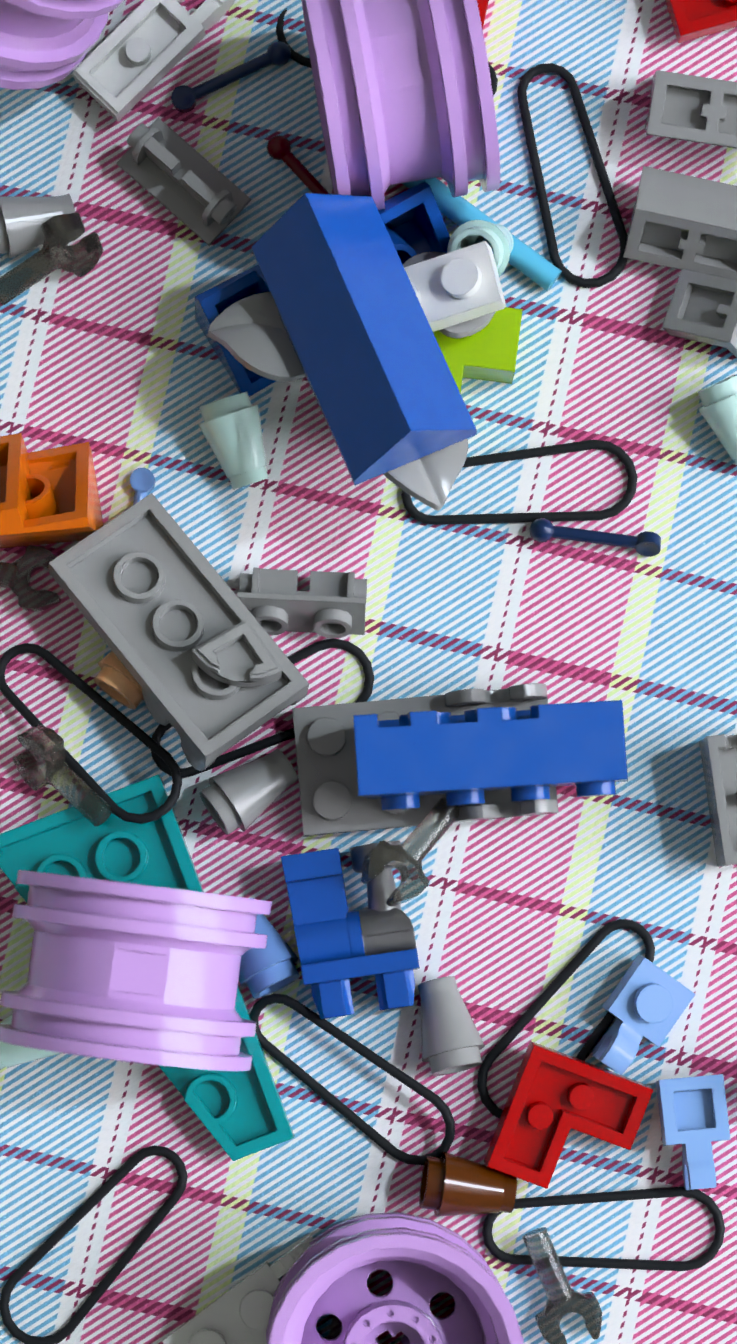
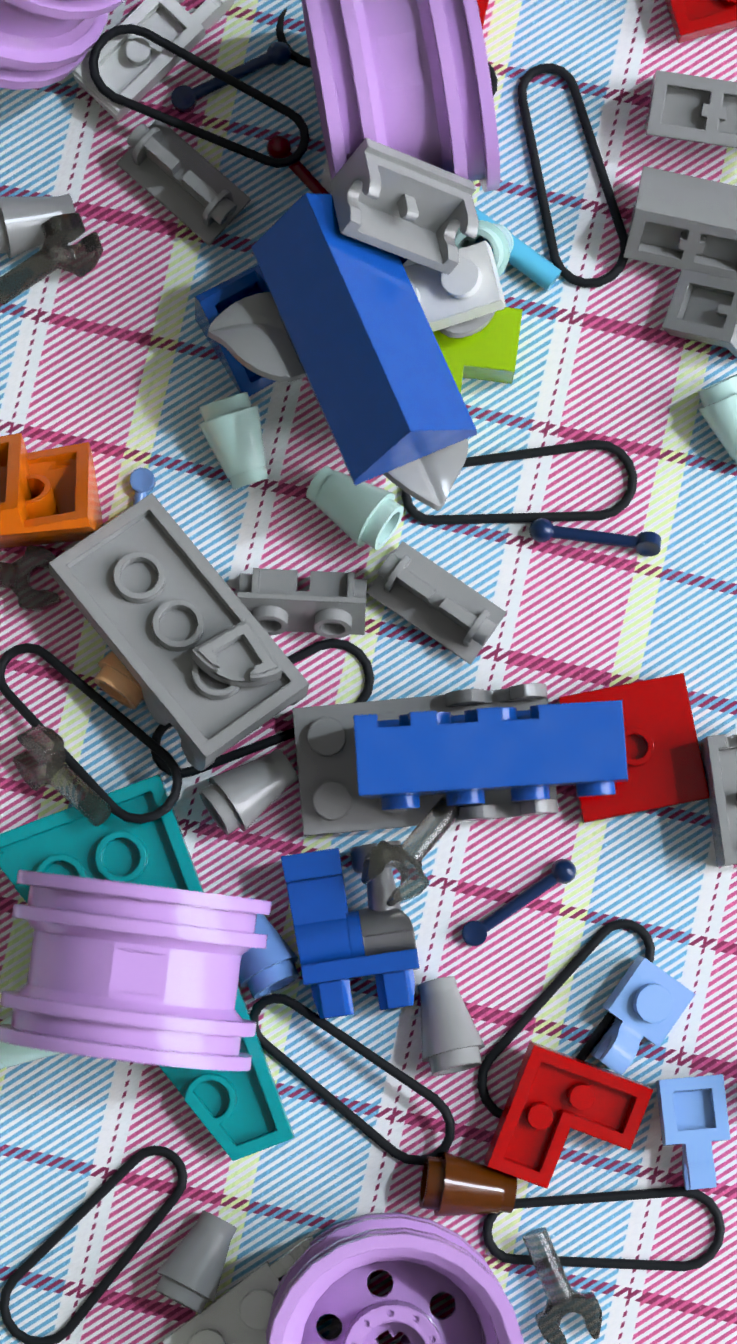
none -> black piece [88,24,310,168]
none -> light grey cone [155,1210,237,1314]
none -> light aqua cone [306,466,404,550]
none -> light grey hinge [329,138,479,275]
none -> light grey hinge [366,541,507,665]
none -> dark blue hinge [462,859,576,946]
none -> red plate [558,673,710,823]

